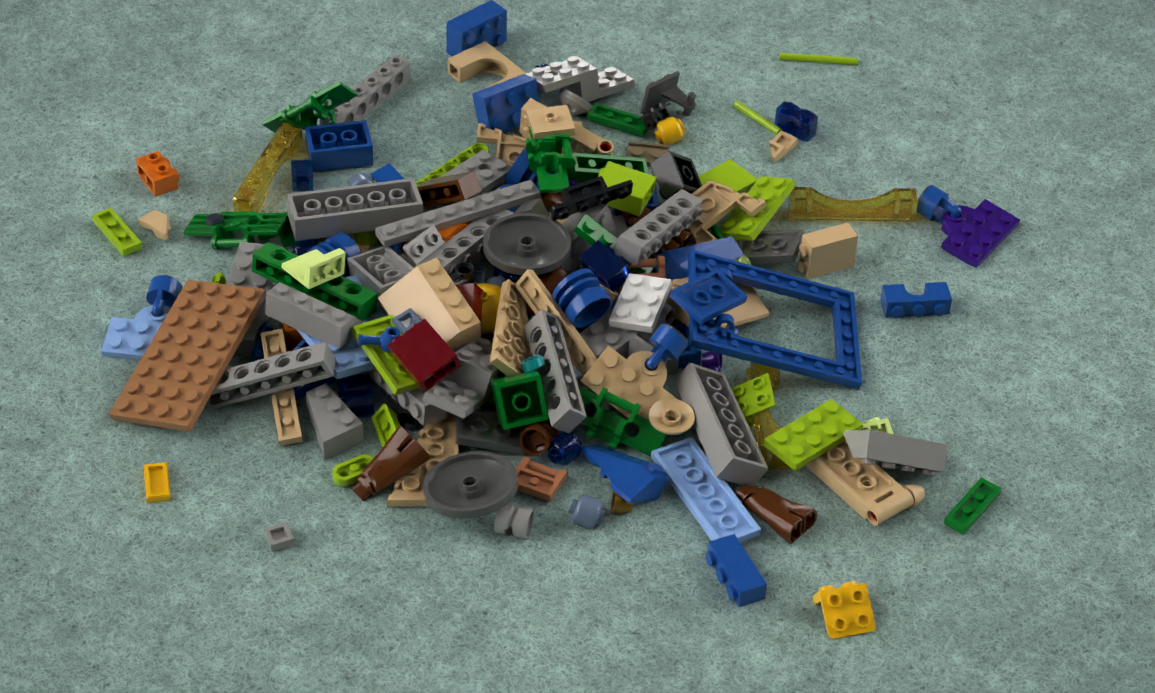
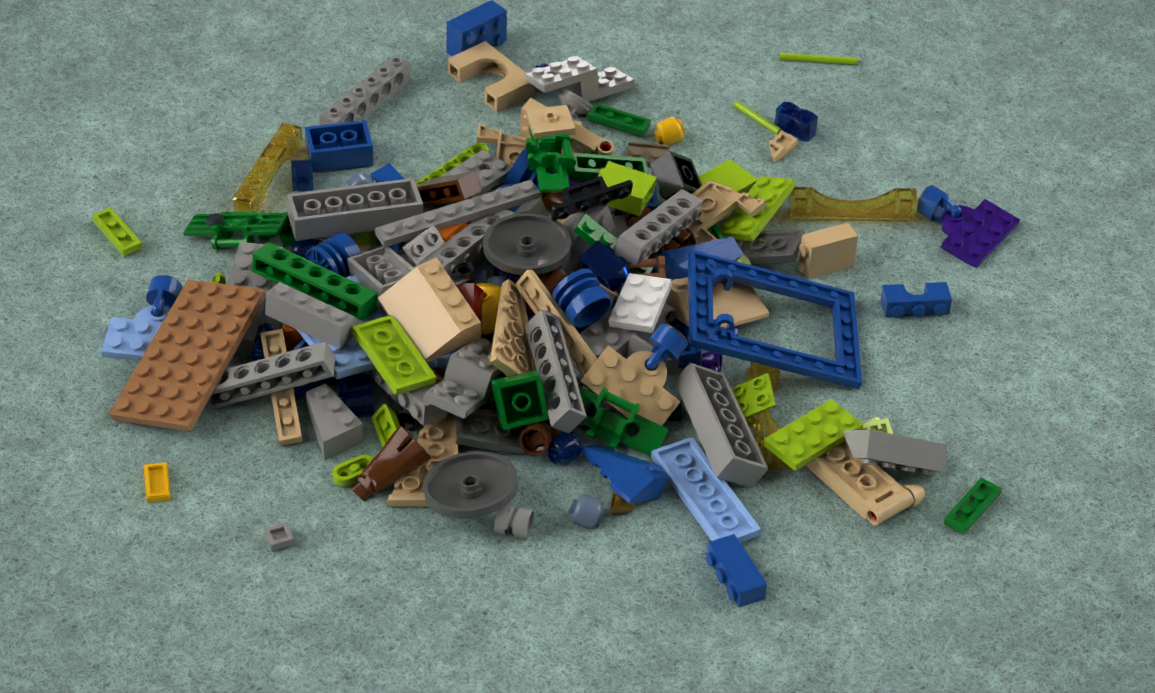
orange brick [136,151,180,197] -> none
tan slope [138,210,171,240] -> none
green piece [262,81,358,135] -> none
yellowish green bracket [282,248,346,289] -> none
blue bar [358,327,401,353] -> none
dark red brick [388,319,461,393] -> none
sand blue tile [392,308,421,335] -> none
blue brick [472,74,541,132] -> none
nougat plate [516,456,568,502] -> none
teal tile [521,355,545,372] -> none
black hinge [637,103,671,130] -> none
dark grey plate [640,71,696,116] -> none
tan dish [649,398,695,435] -> none
blue plate [669,268,748,325] -> none
reddish brown piece [735,483,818,544] -> none
yellow bracket [812,581,876,639] -> none

